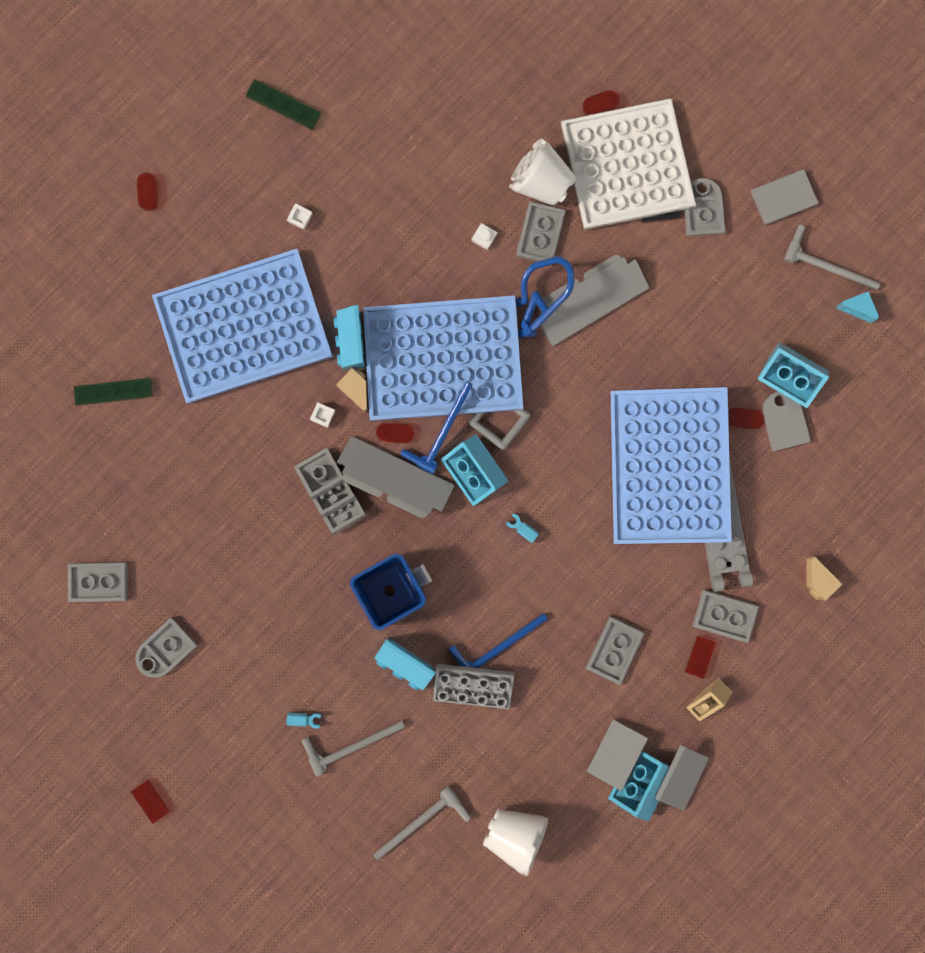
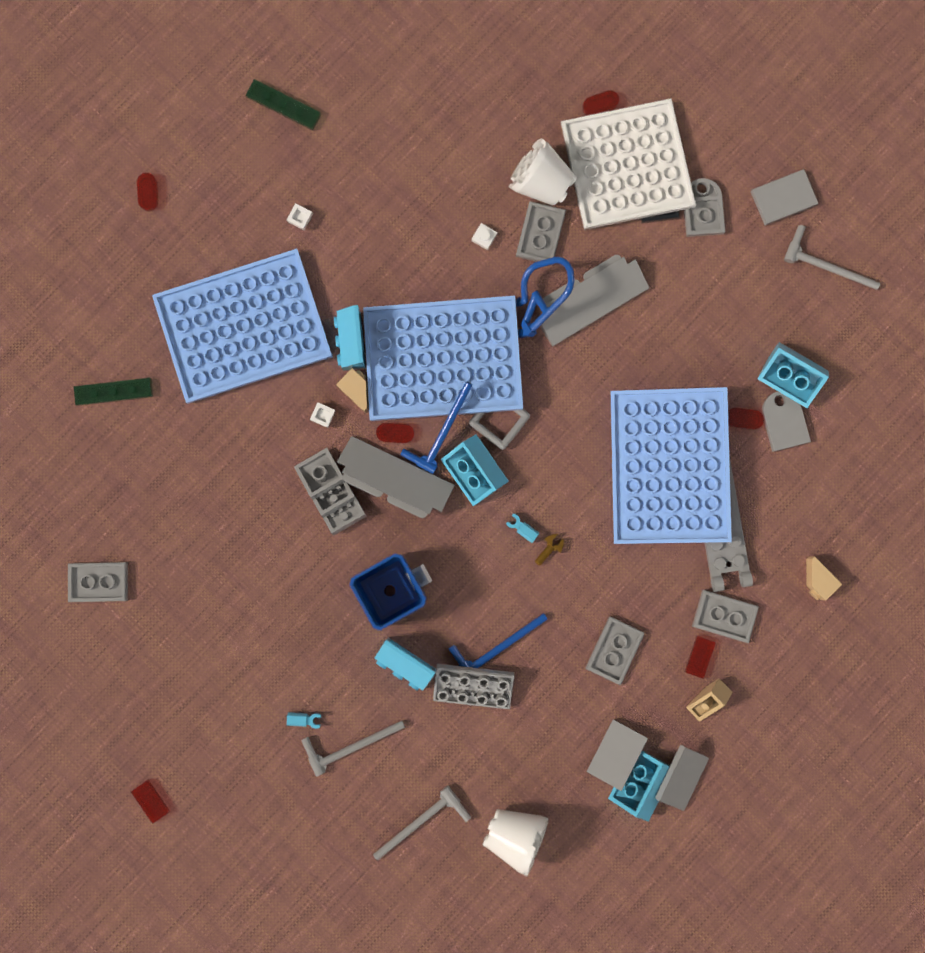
light grey tile [135,617,198,678] -> none
medium azure slope [836,292,879,323] -> none
none -> pearl gold bar [535,534,564,566]

